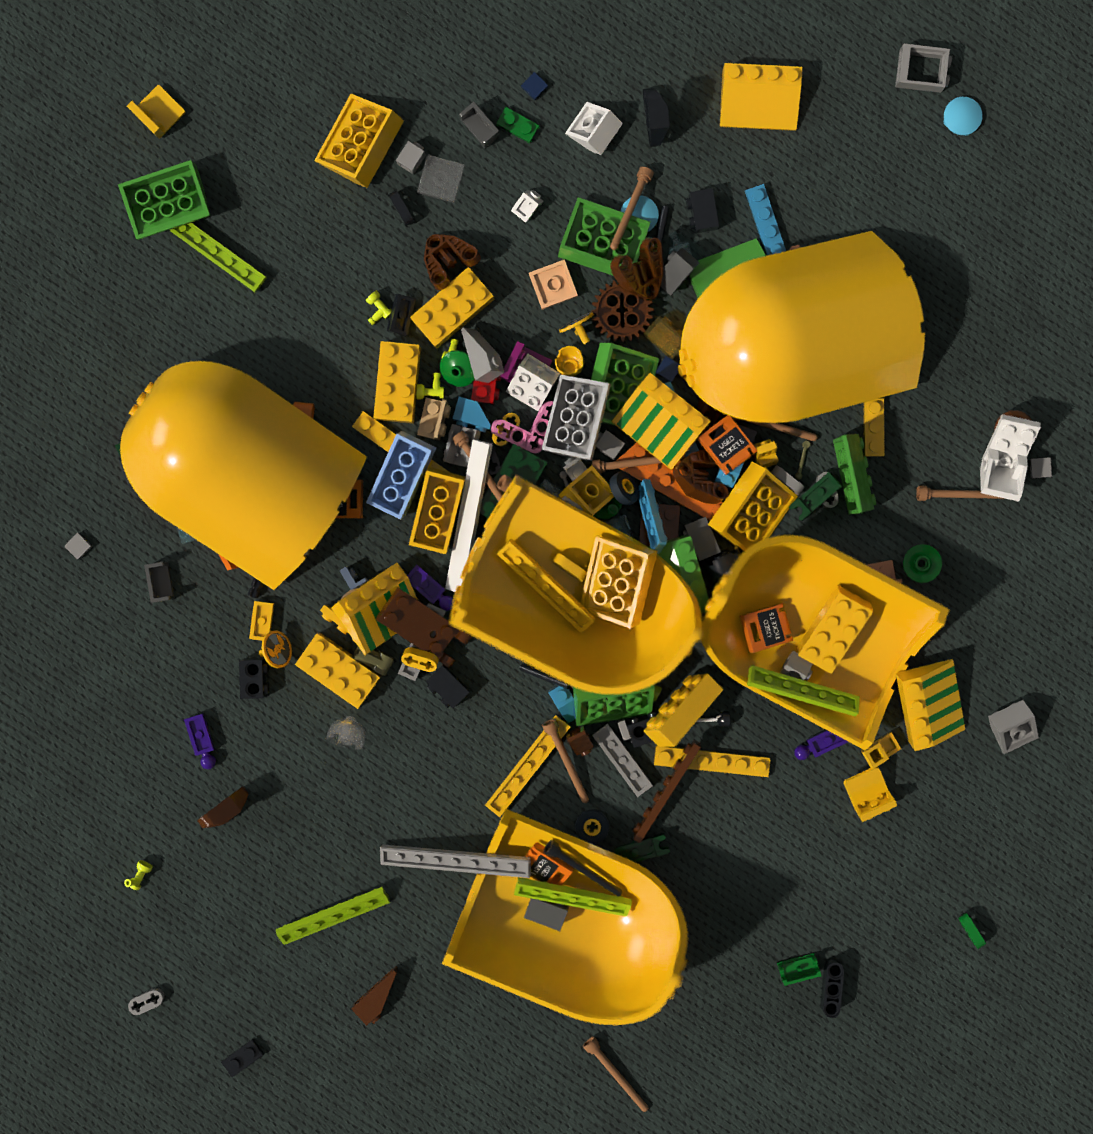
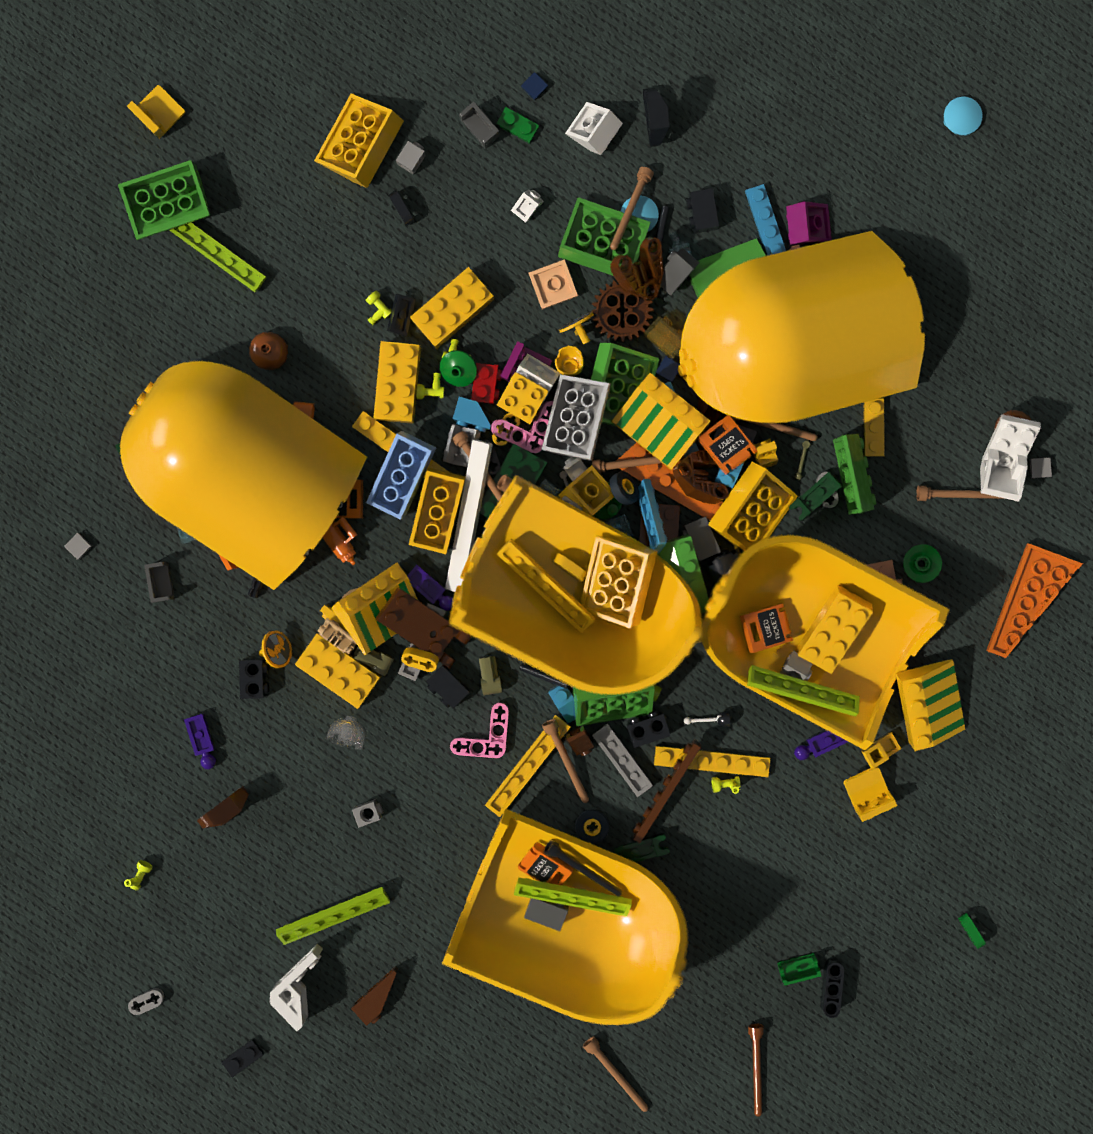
yellow plate [249,601,274,641] -> none
sand blue bracket [339,567,369,590] -> none
light grey tile [380,844,531,878] -> none
clear plate [417,154,465,203] -> none
tan bracket [417,398,451,440] -> none
reddish brown connector [424,234,481,291] -> none
light grey slope [461,327,504,383] -> none
light grey brick [595,430,625,460] -> none
light grey tile [617,719,631,741] -> none
yellow brick [643,674,723,747] -> none
yellow slope [720,63,802,131] -> none
light grey beam [771,465,805,495] -> none
light grey window [895,44,952,93] -> none
light grey slope [988,700,1039,754] -> none
none -> dark orange cylinder [249,332,288,370]
none -> white bracket [270,944,323,1031]
none -> tan hinge [318,618,356,654]
none -> orange piece [322,517,357,565]
none -> light grey brick [352,799,383,828]
none -> bright pink beam [450,702,509,758]
none -> olive piece [479,656,502,696]
none -> yellow bracket [497,372,548,424]
none -> neon yellow piece [711,776,741,794]
none -> dark orange piece [748,1024,764,1117]
none -> magenta slope [786,201,831,246]
none -> orange wing [986,543,1083,658]

